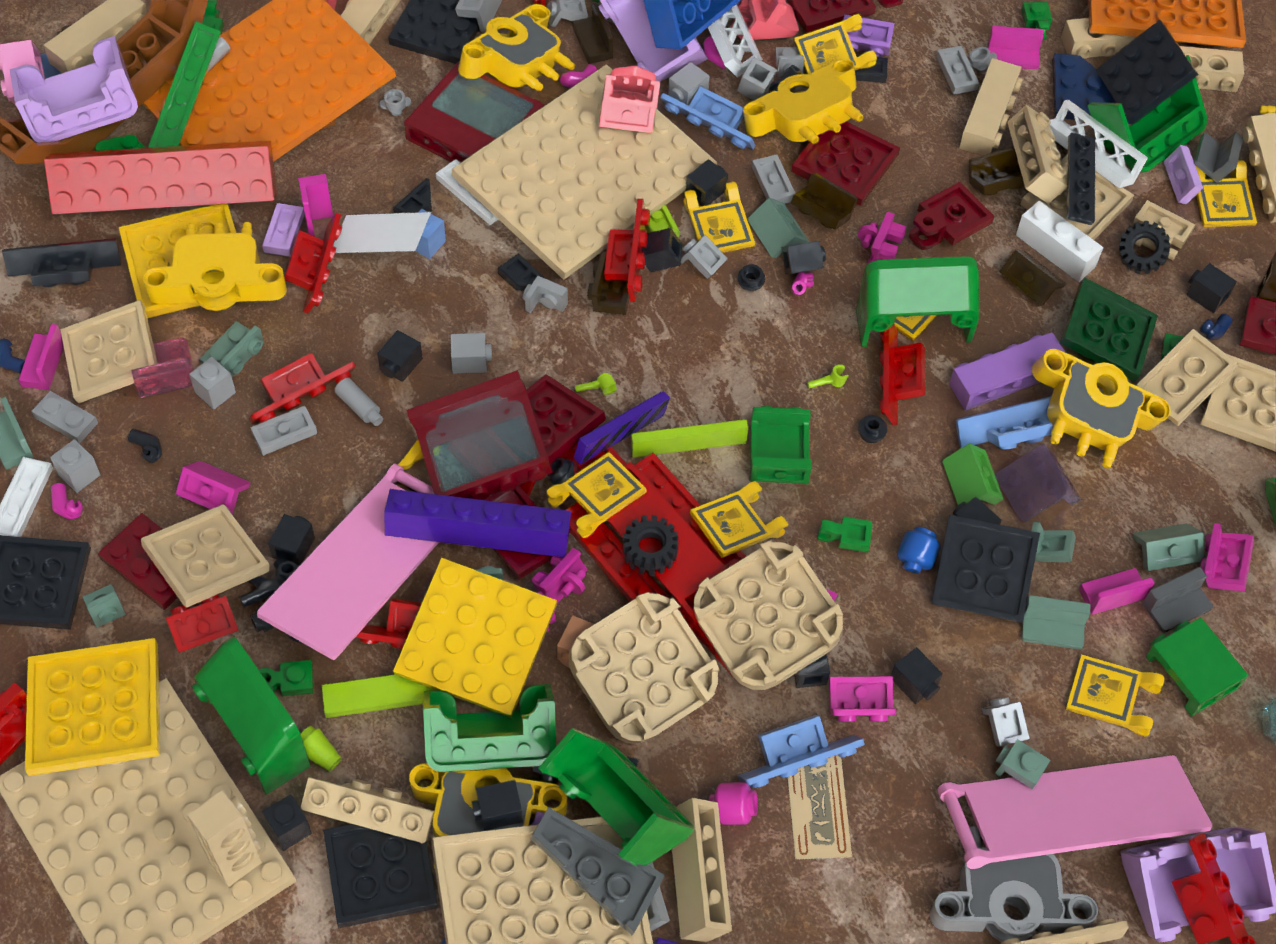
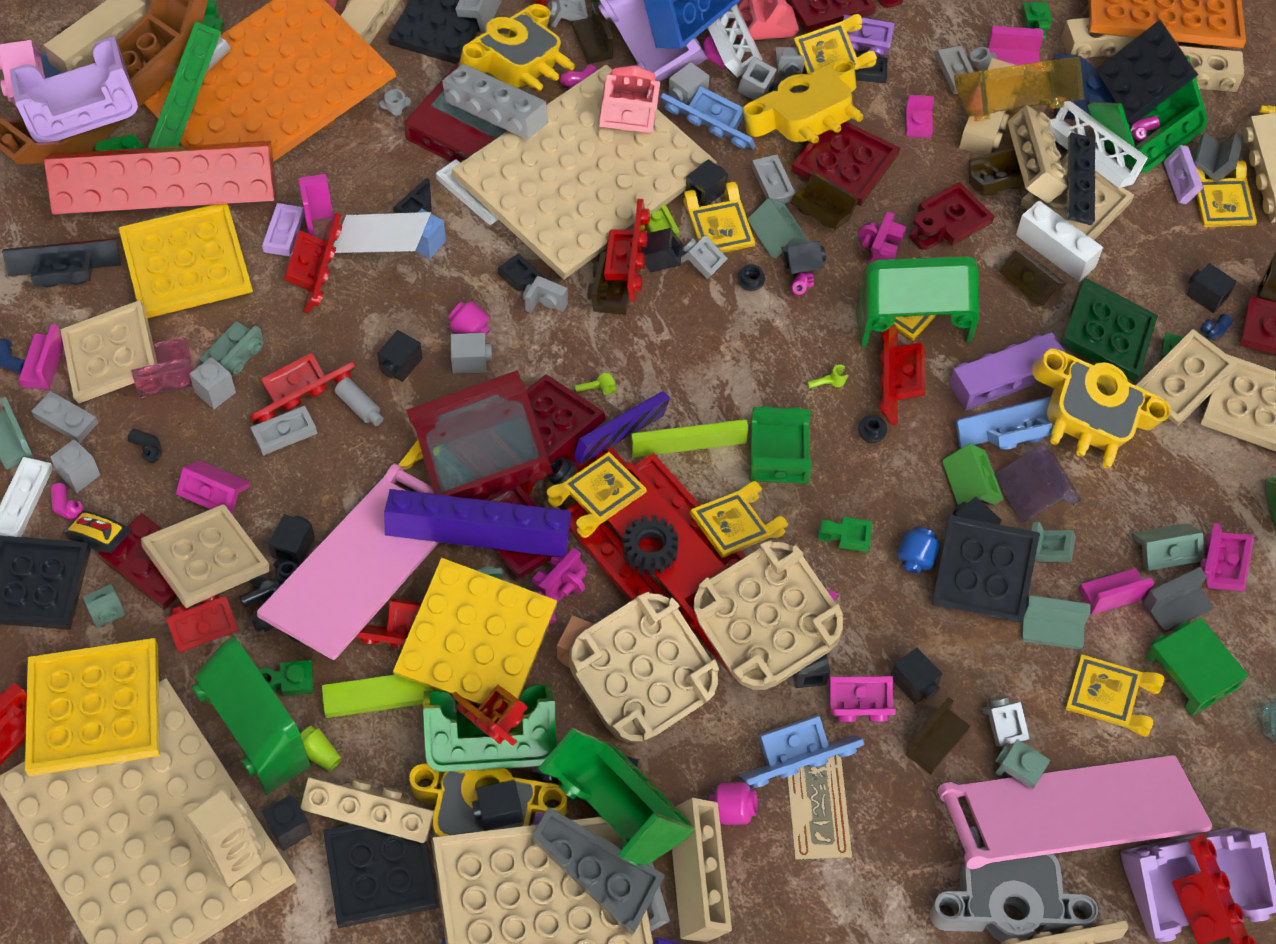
yellow piece [143,222,287,311] -> none
black tyre [1119,221,1170,274] -> none
tan plate [1133,200,1195,261] -> none
none -> slope [64,511,131,553]
none -> light grey brick [442,64,548,140]
none -> dark pink head [448,302,491,337]
none -> red bracket [451,684,528,746]
none -> dark pink bracket [905,95,934,138]
none -> dark brown panel [906,697,970,774]
none -> clear yellow windscreen [954,56,1084,121]
none -> dark pink arm [1130,115,1160,143]

